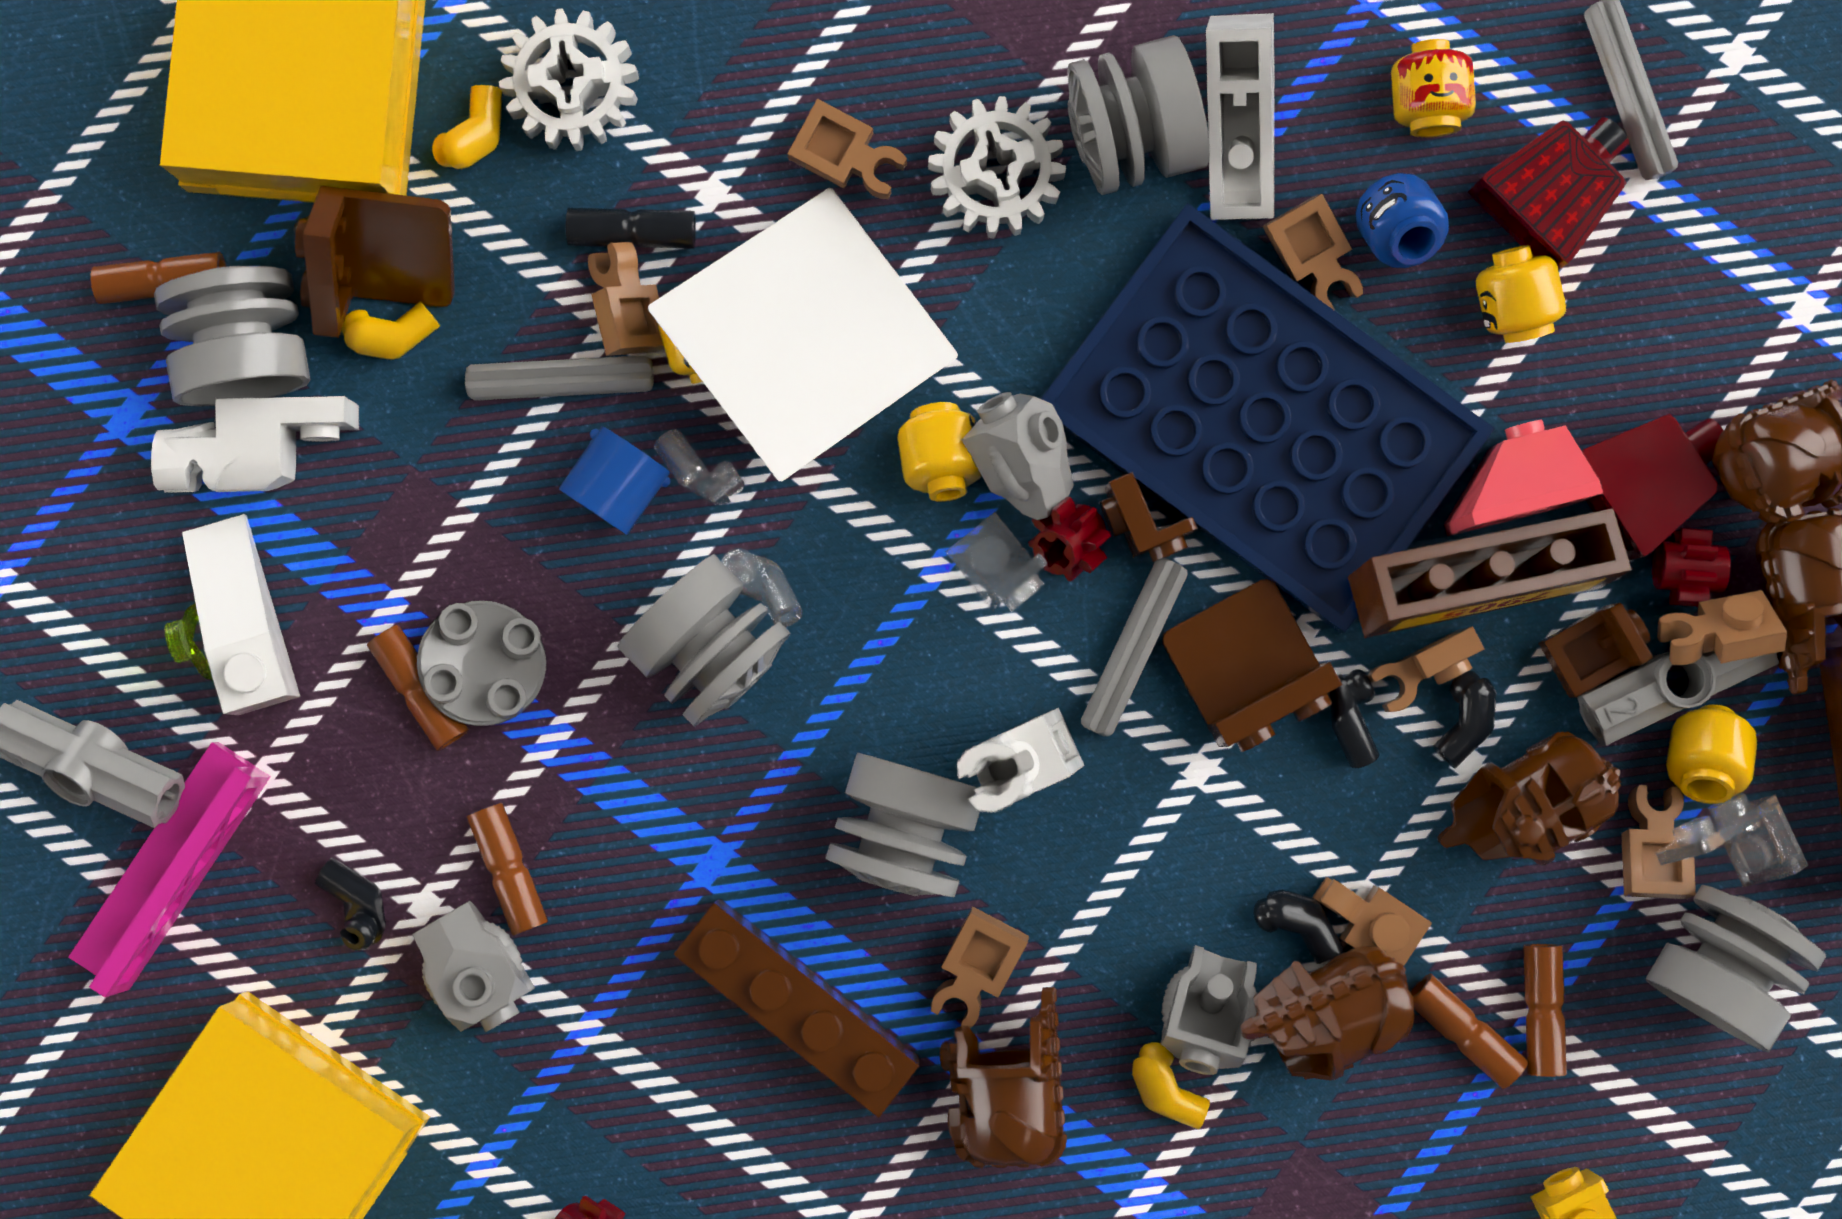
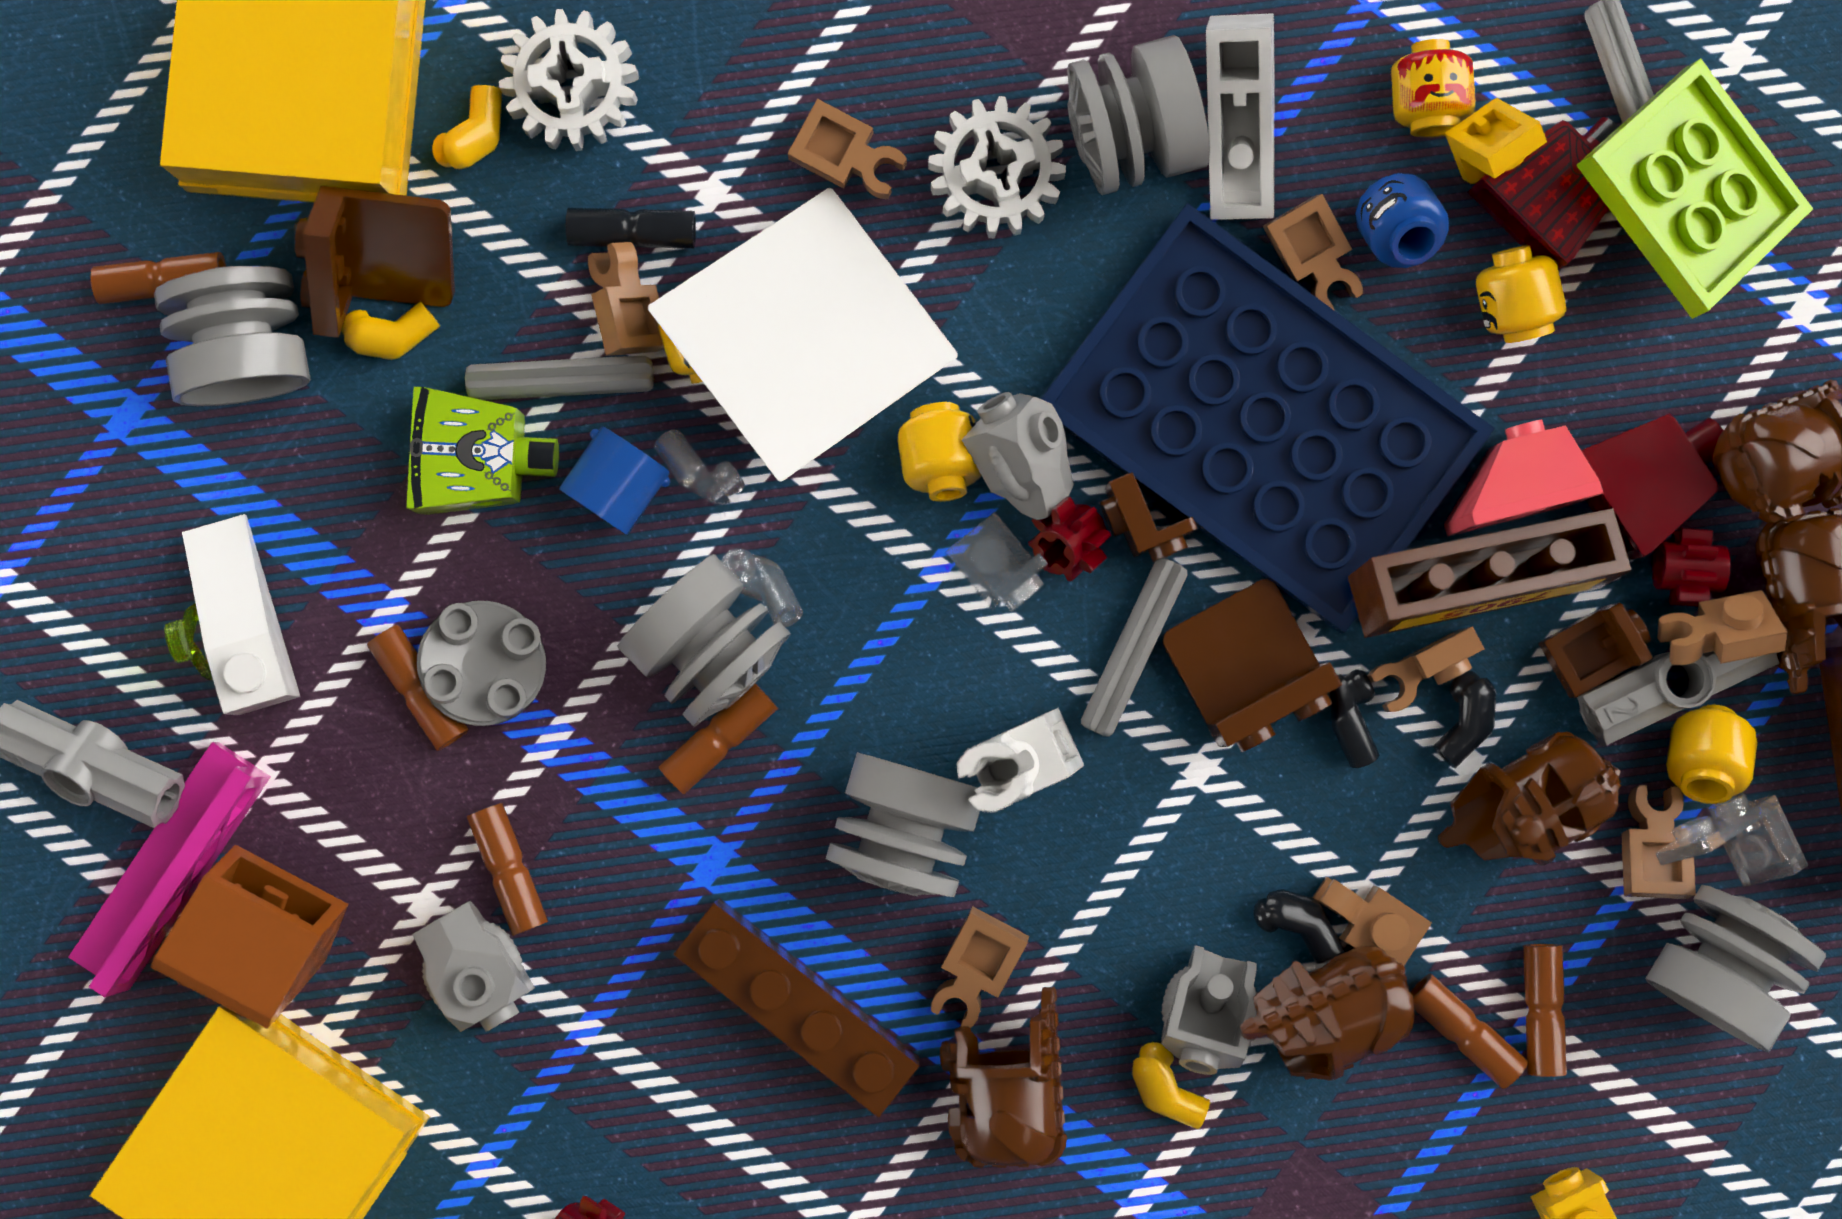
white plate [151,396,359,493] -> none
black arm [315,857,386,951] -> none
none -> dark orange slope [151,844,349,1029]
none -> lime torso [406,387,559,515]
none -> dark orange piece [659,683,779,794]
none -> yellow bracket [1445,98,1547,184]
none -> lime plate [1576,58,1813,319]

